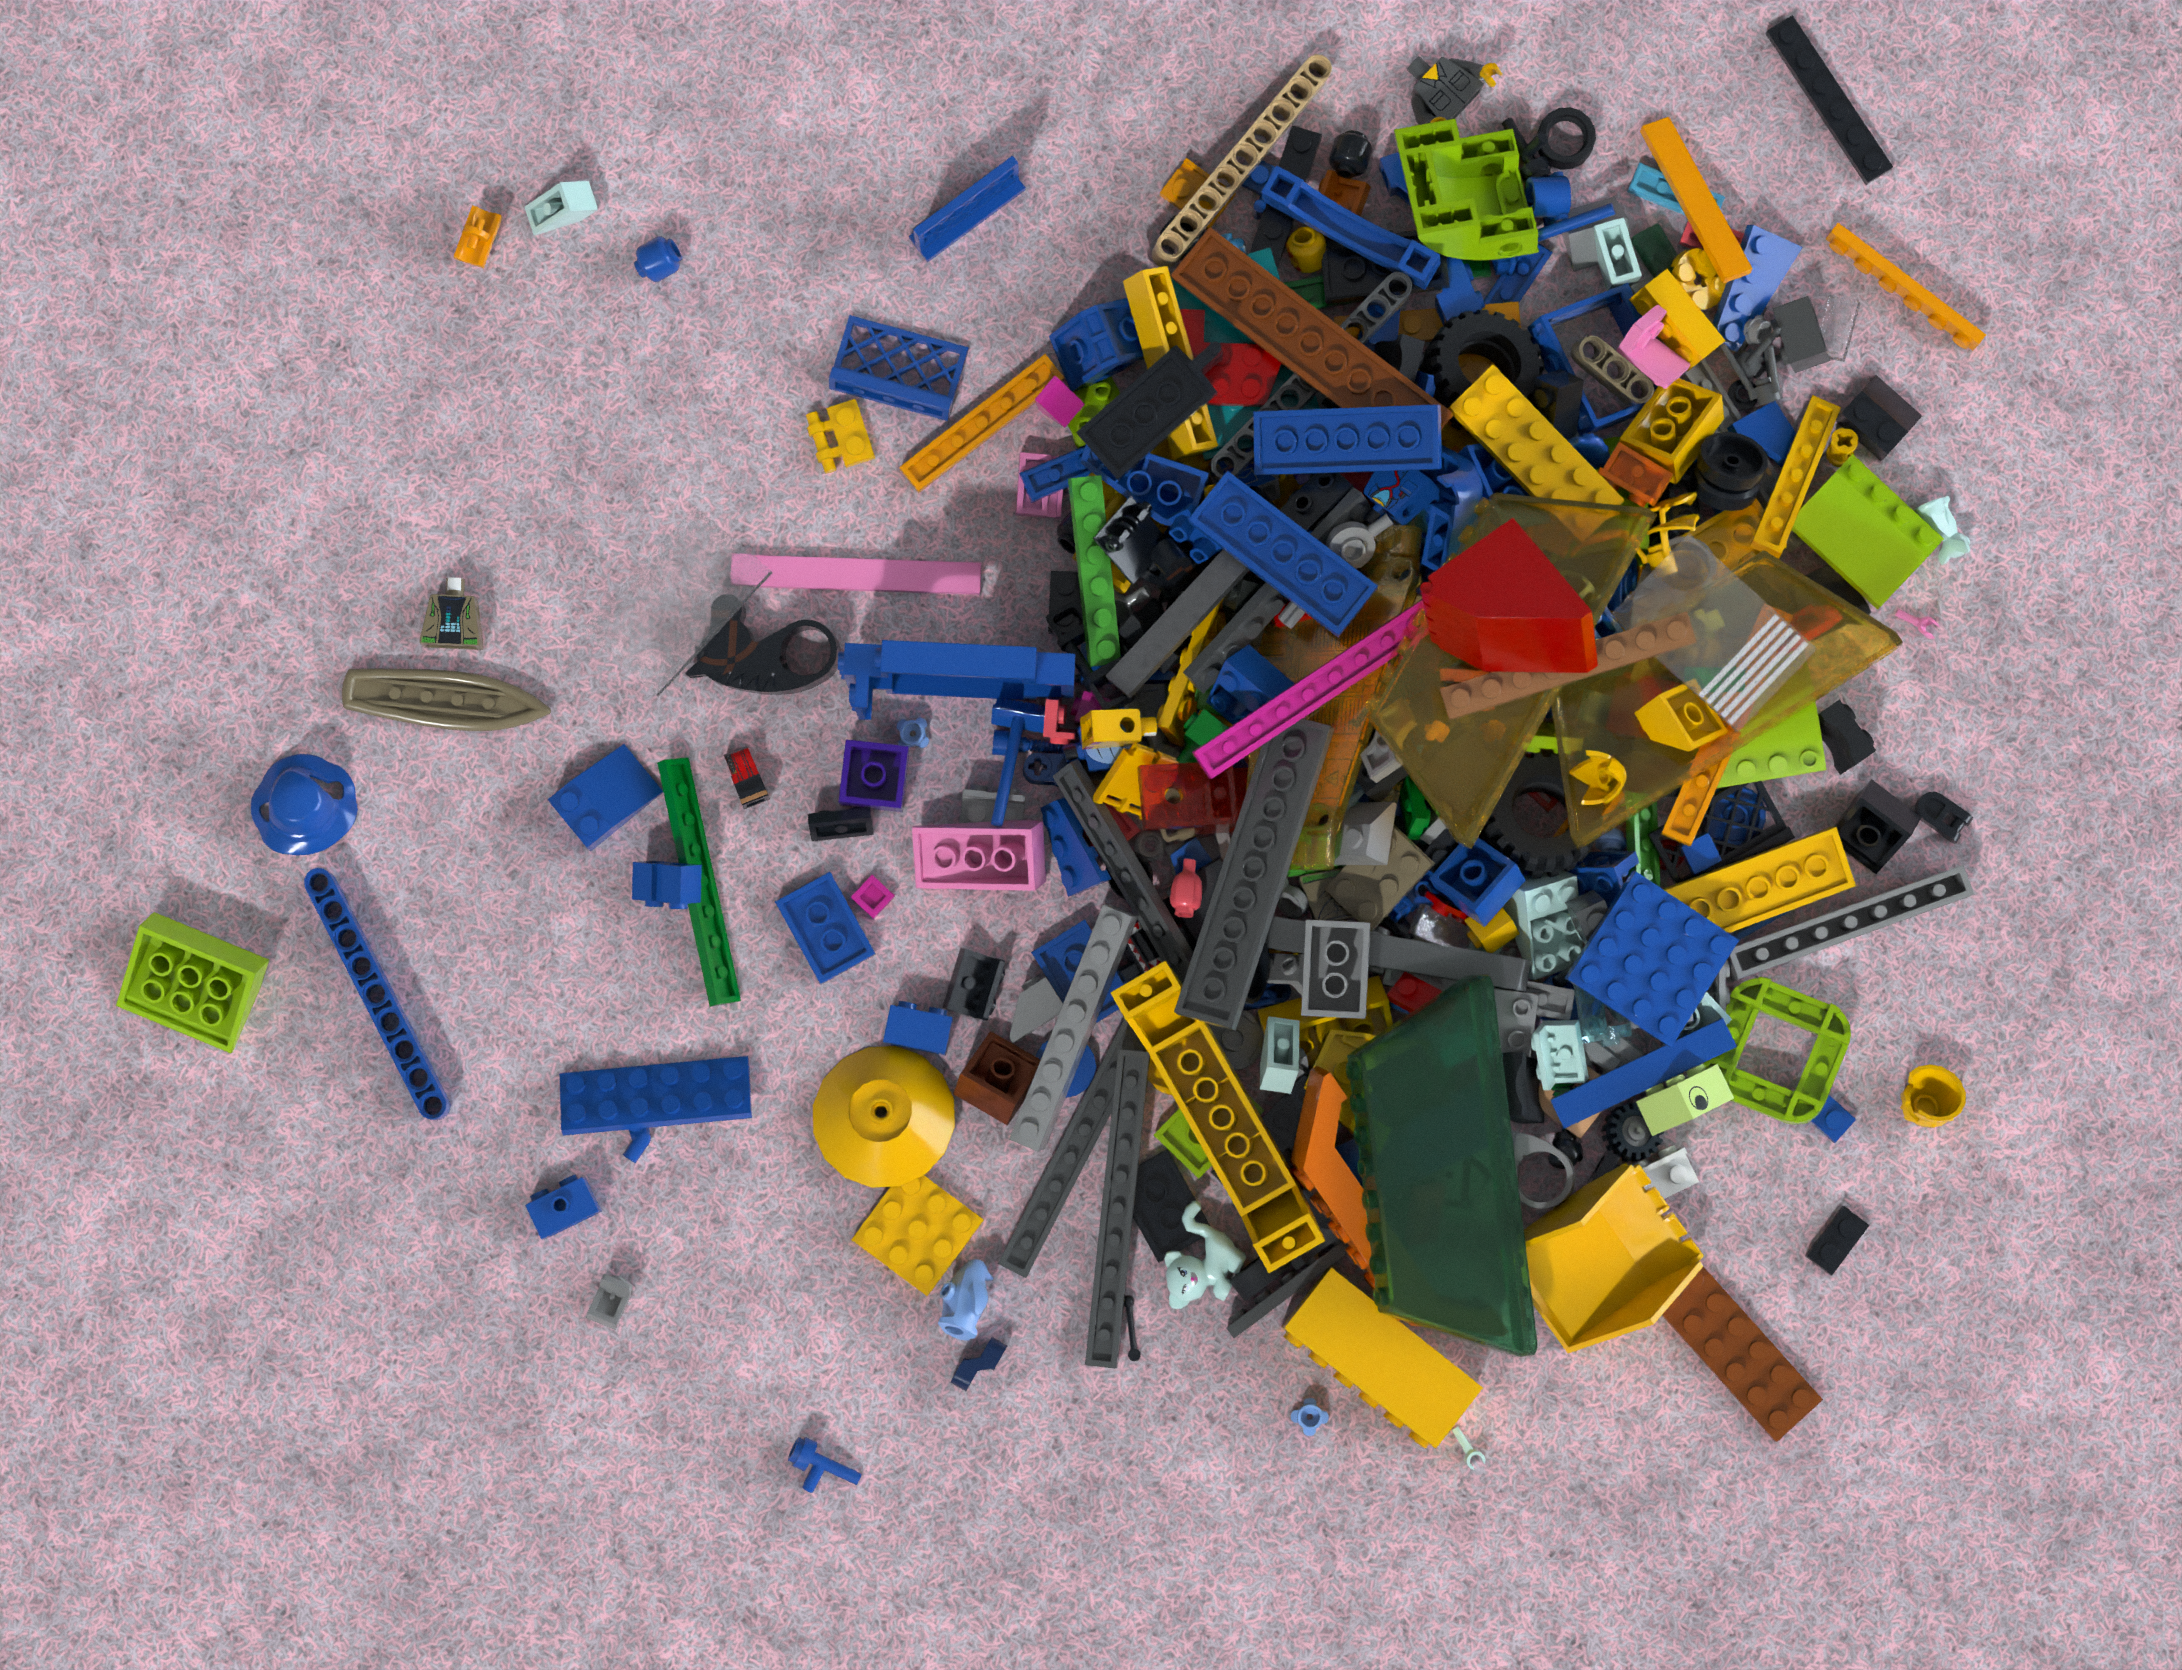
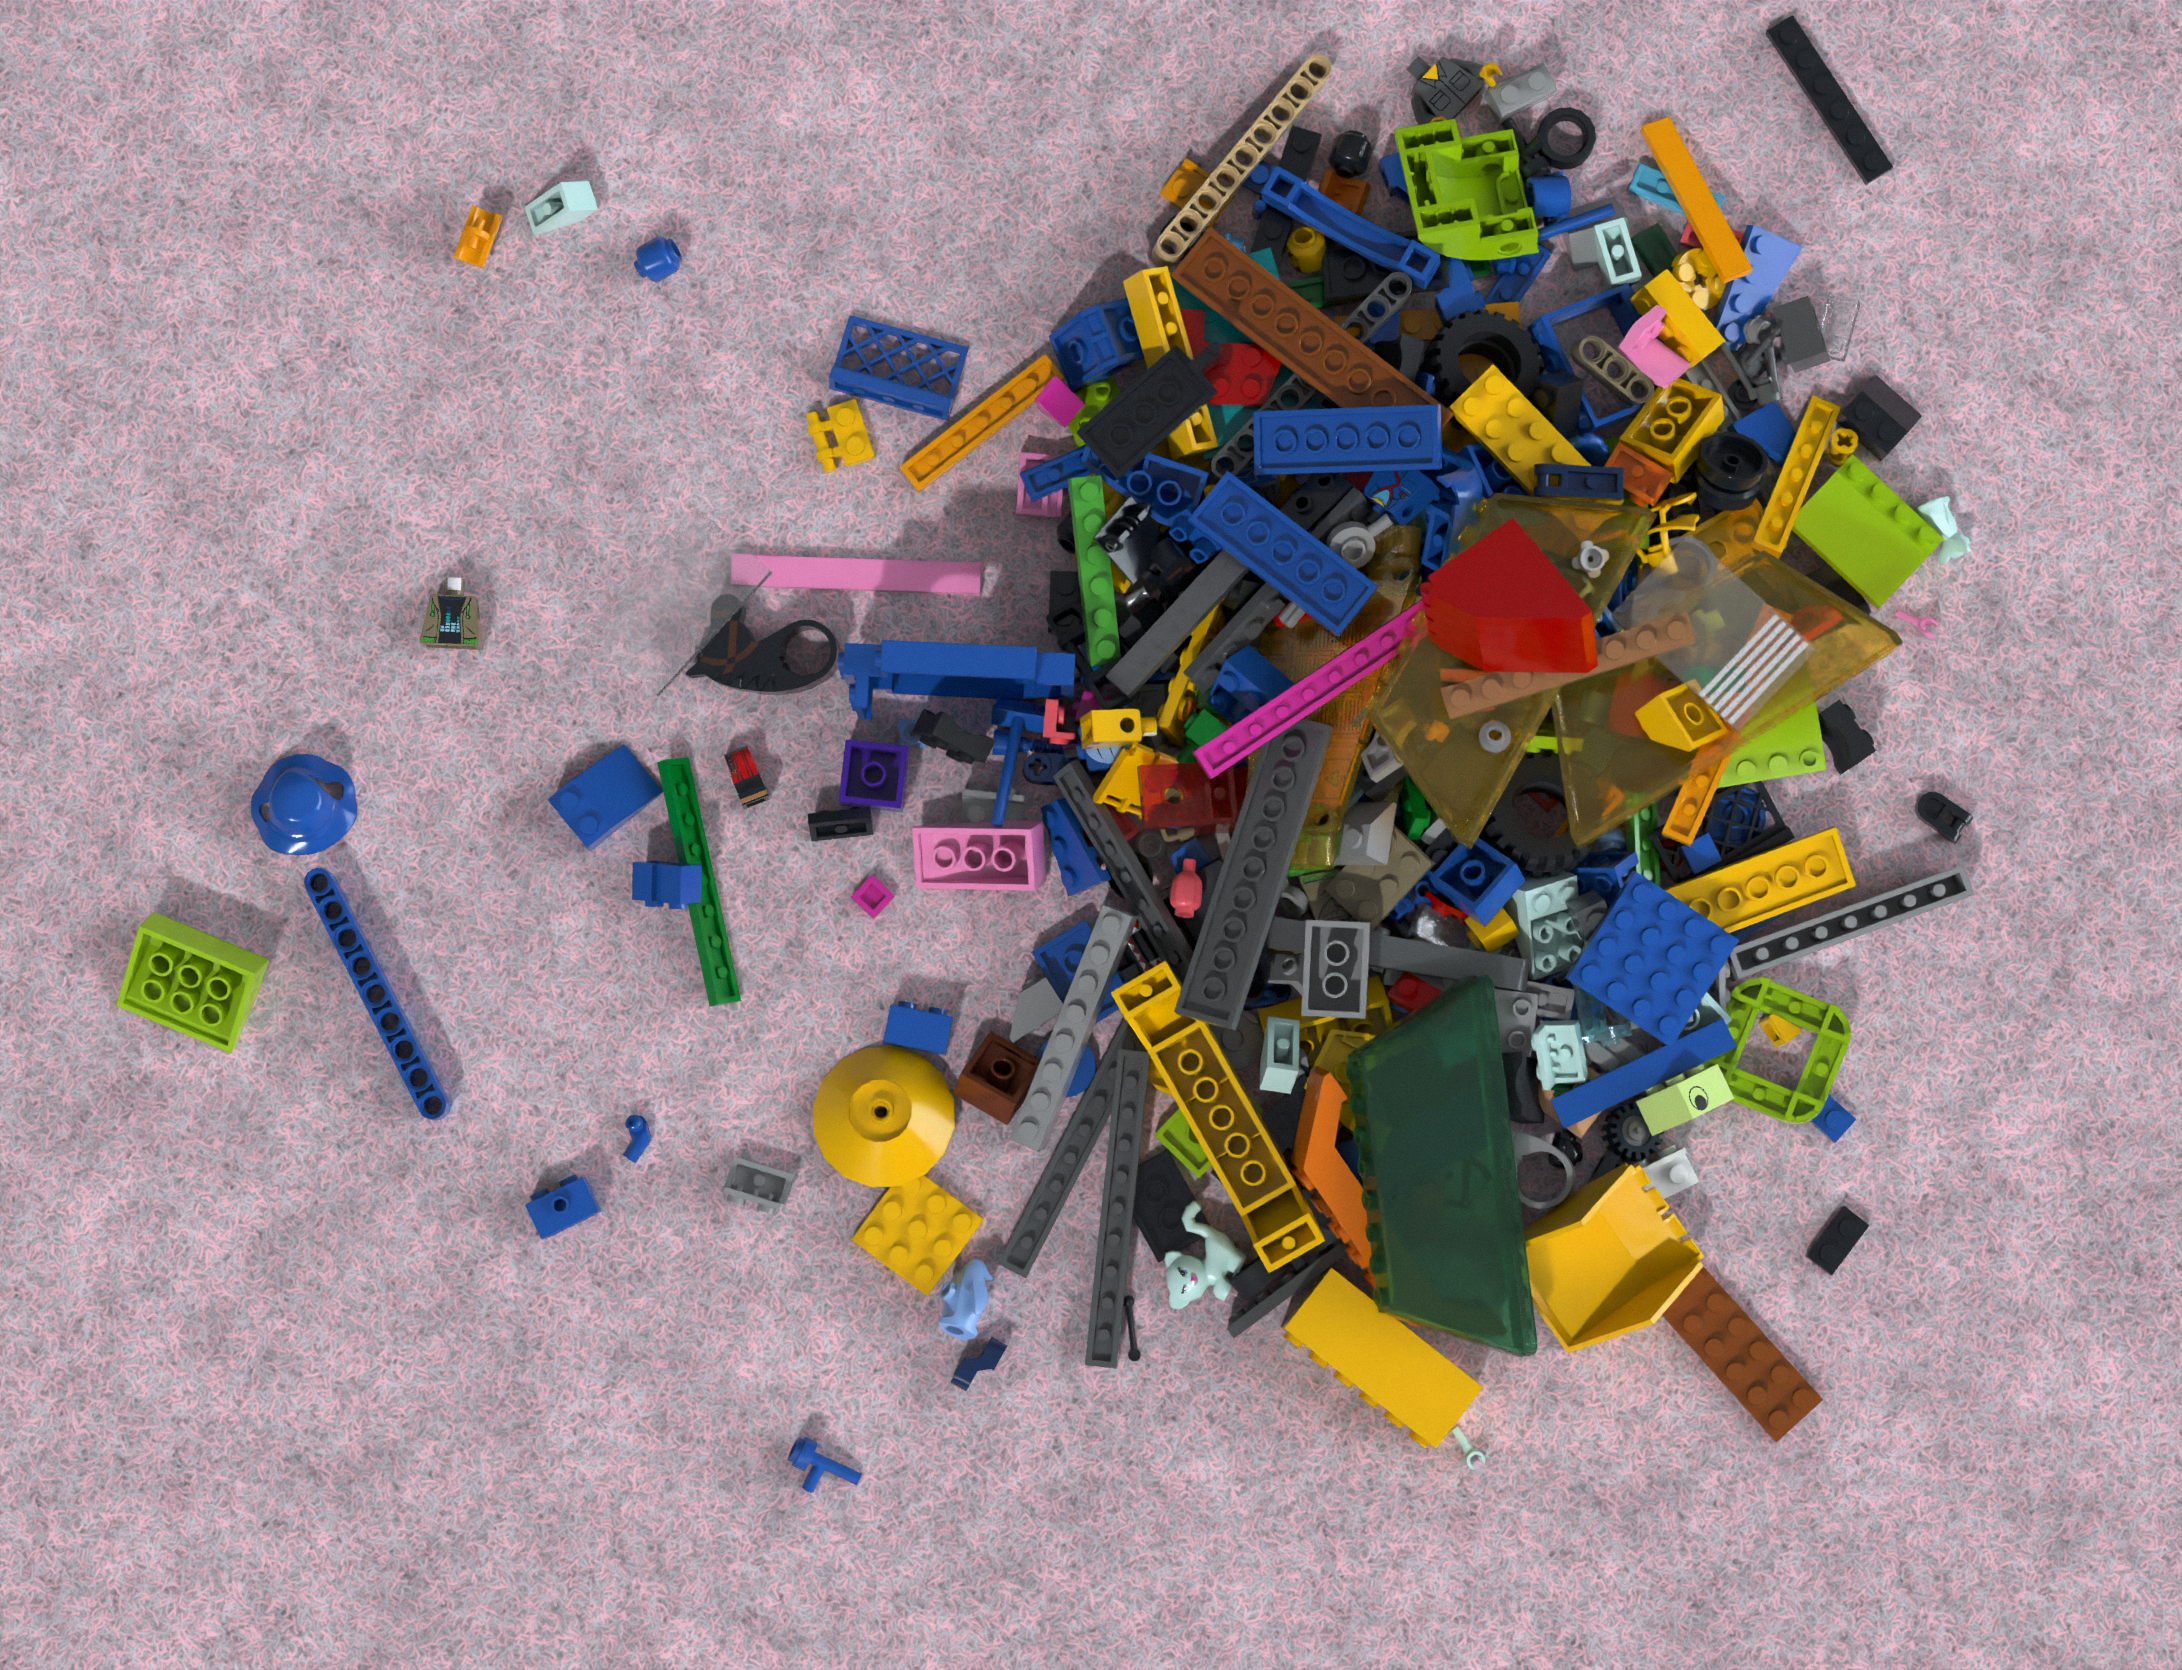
dark tan piece [342,668,551,731] -> none
blue plate [559,1056,752,1136] -> none
light grey bracket [586,1274,633,1330] -> none
blue plate [775,872,876,985] -> none
blue fence [909,156,1026,263] -> none
black bracket [942,948,1005,1021] -> none
light blue plate [1291,1398,1329,1436] -> none
yellow piece [1569,750,1626,805] -> none
light orange plate [1826,223,1986,351] -> none
black slope [1834,779,1922,874] -> none
yellow helmet [1900,1064,1966,1128] -> none
none -> light grey bracket [721,1156,795,1215]
none -> black brick [912,709,996,765]
none -> light grey plate [1479,721,1511,753]
none -> light grey brick [1484,62,1557,123]
none -> dark blue plate [1534,464,1624,501]
none -> white plate [1572,540,1609,578]
none -> yellow slope [1759,1014,1802,1048]

